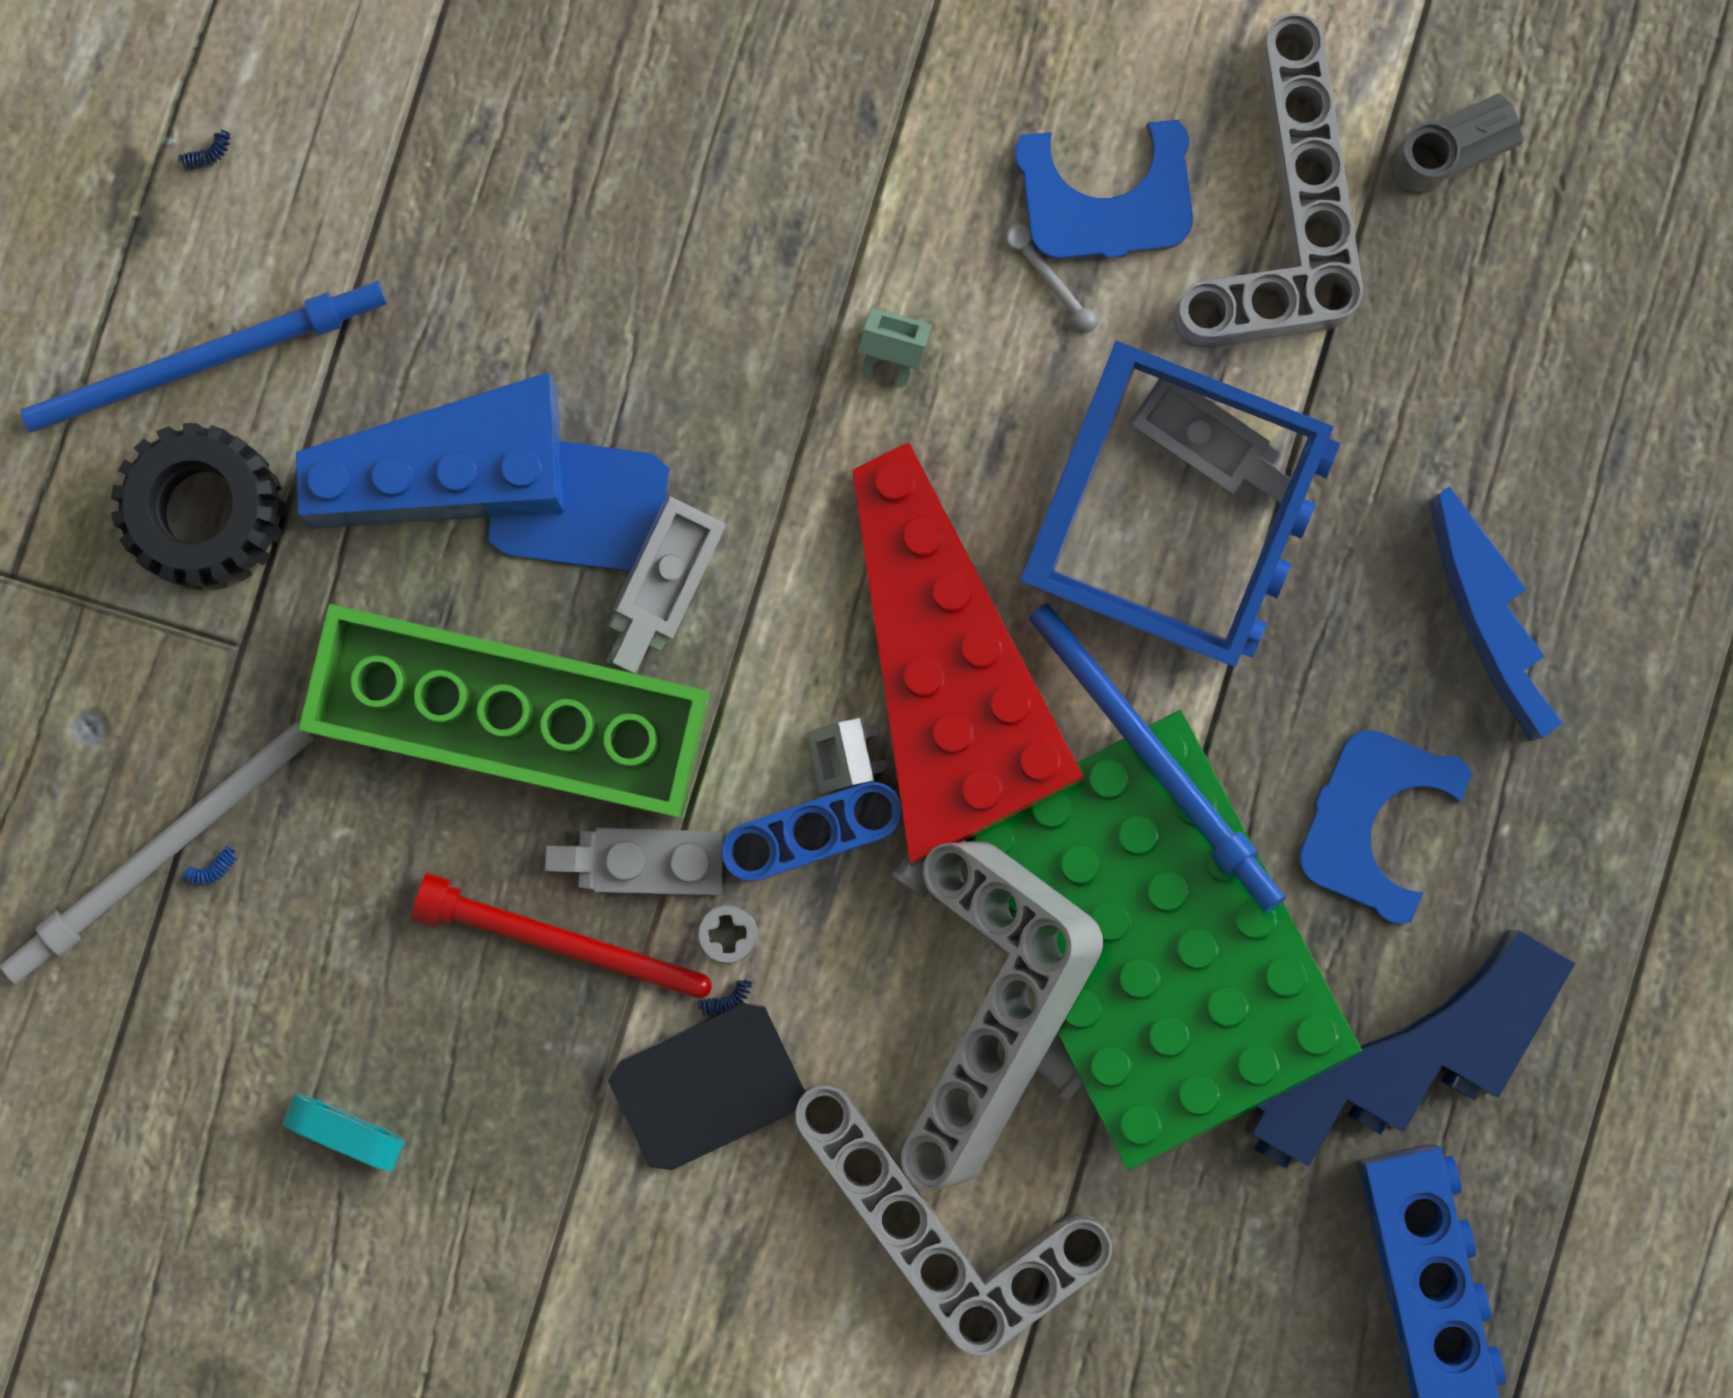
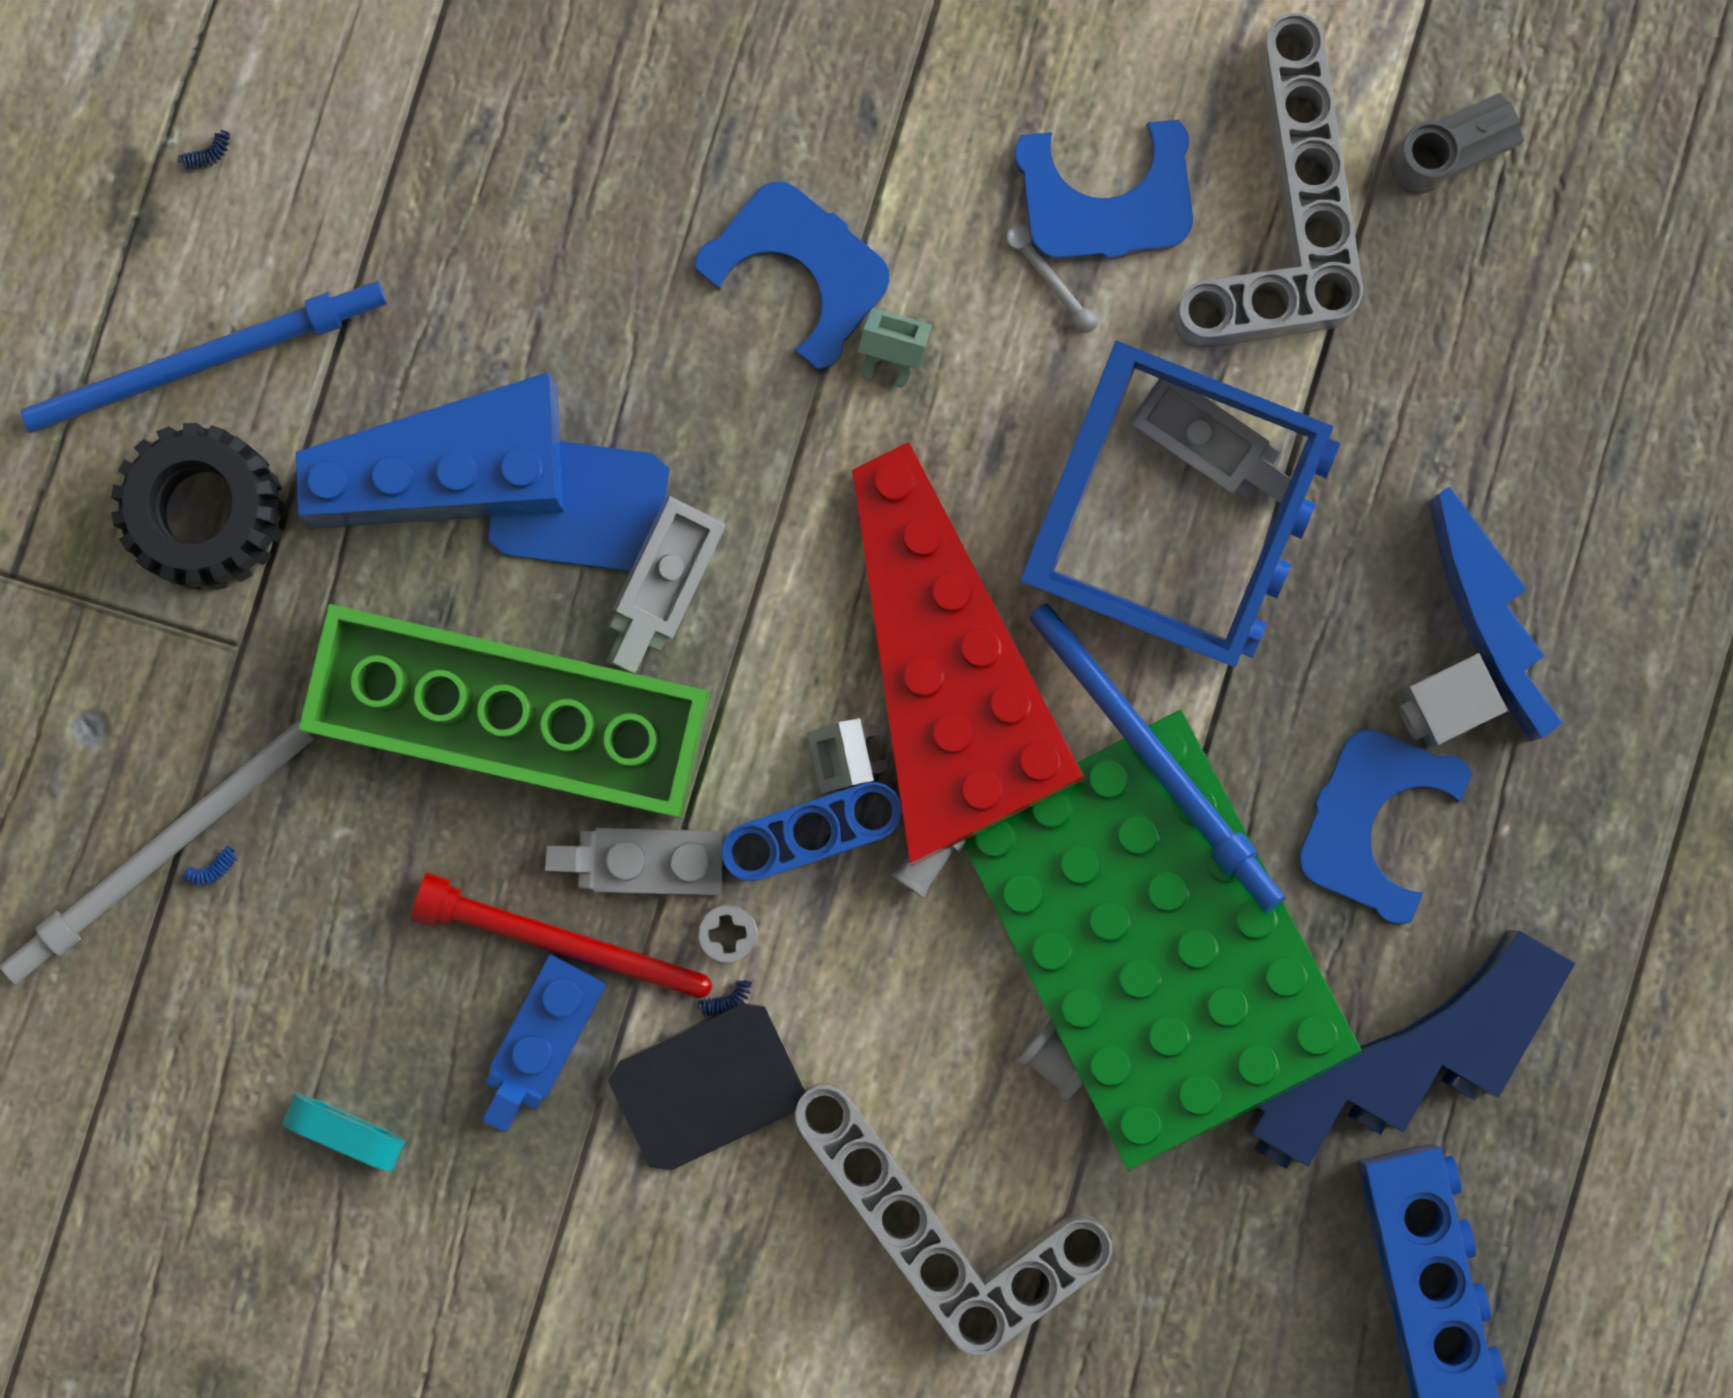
light grey beam [901,841,1103,1191] -> none
none -> blue hinge [482,954,608,1132]
none -> blue piece [695,181,889,371]
none -> light grey brick [1398,653,1508,748]

